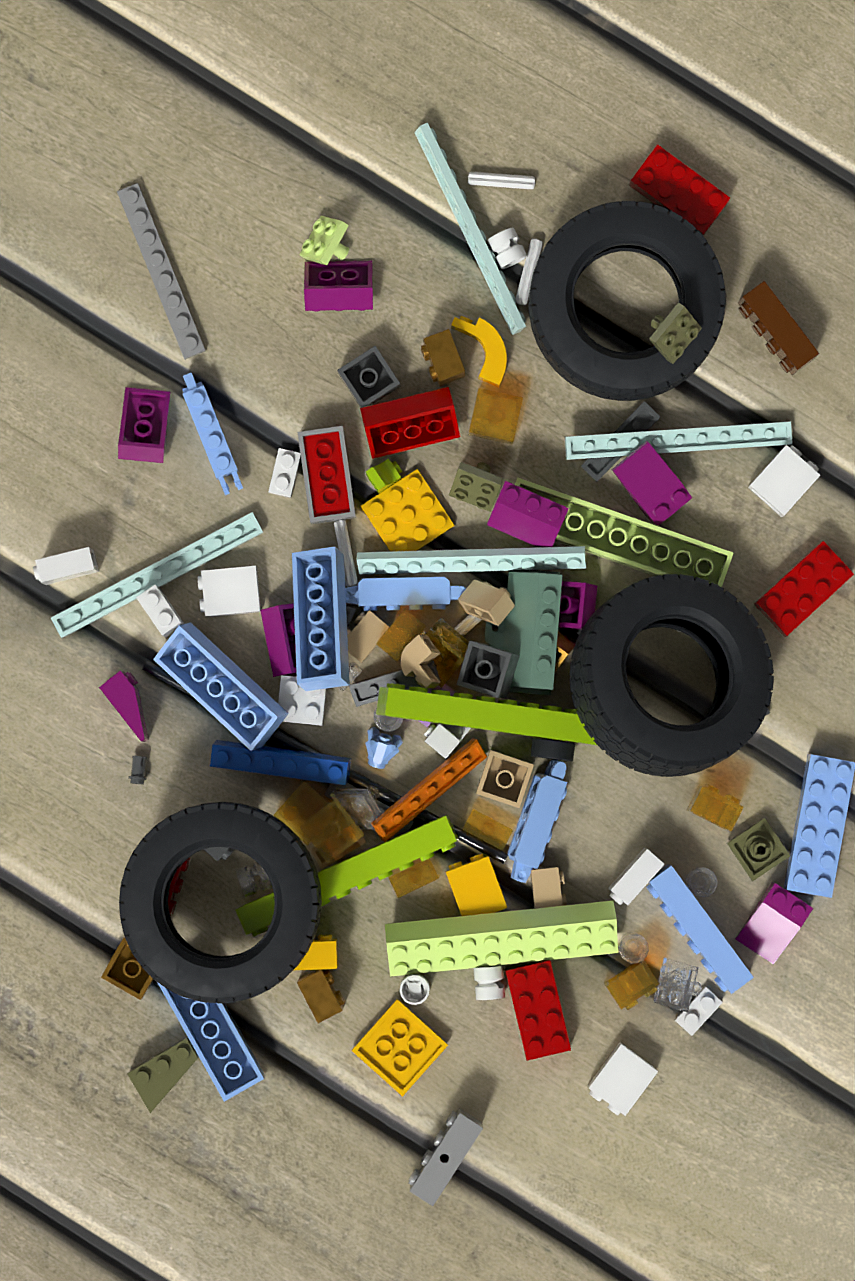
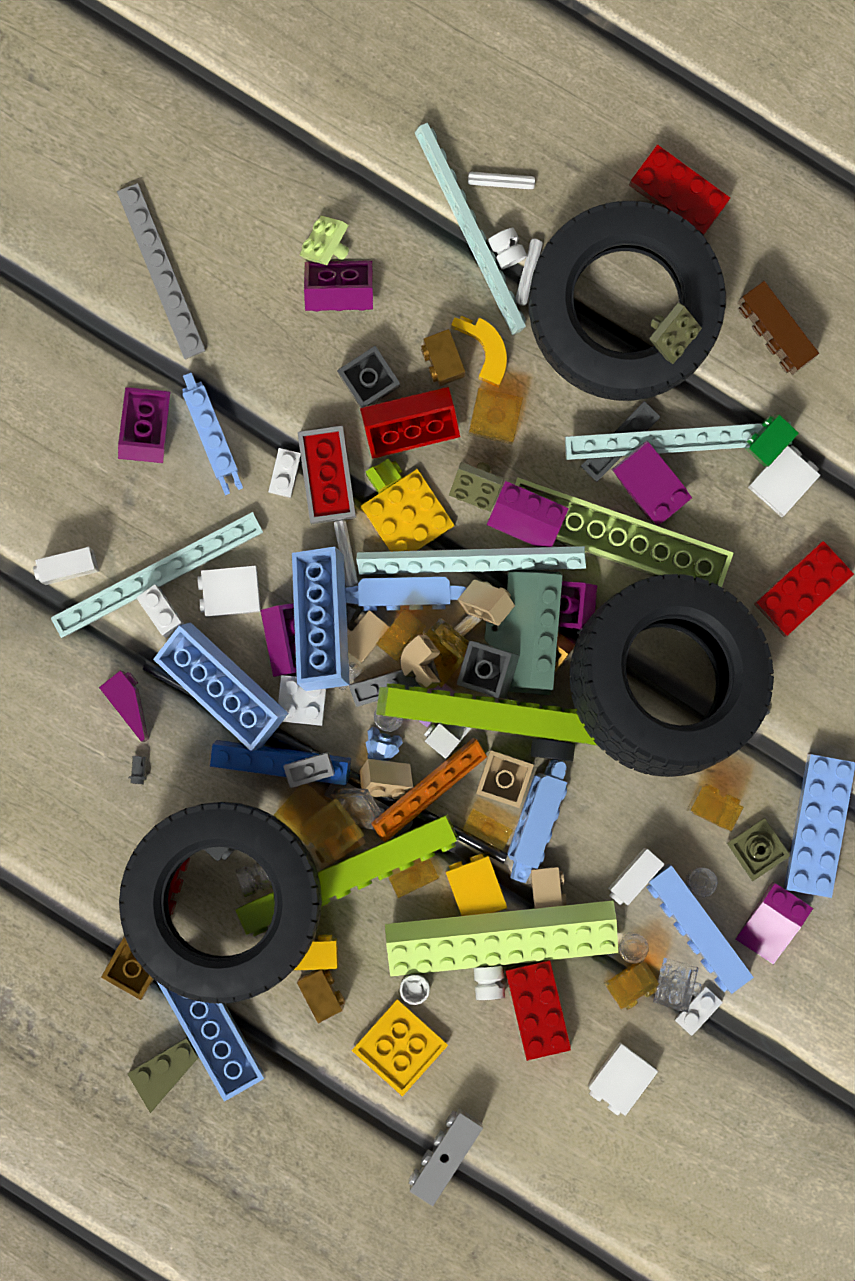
none -> light grey plate [284,752,335,788]
none -> tan brick [360,759,413,800]
none -> green brick [745,414,799,467]

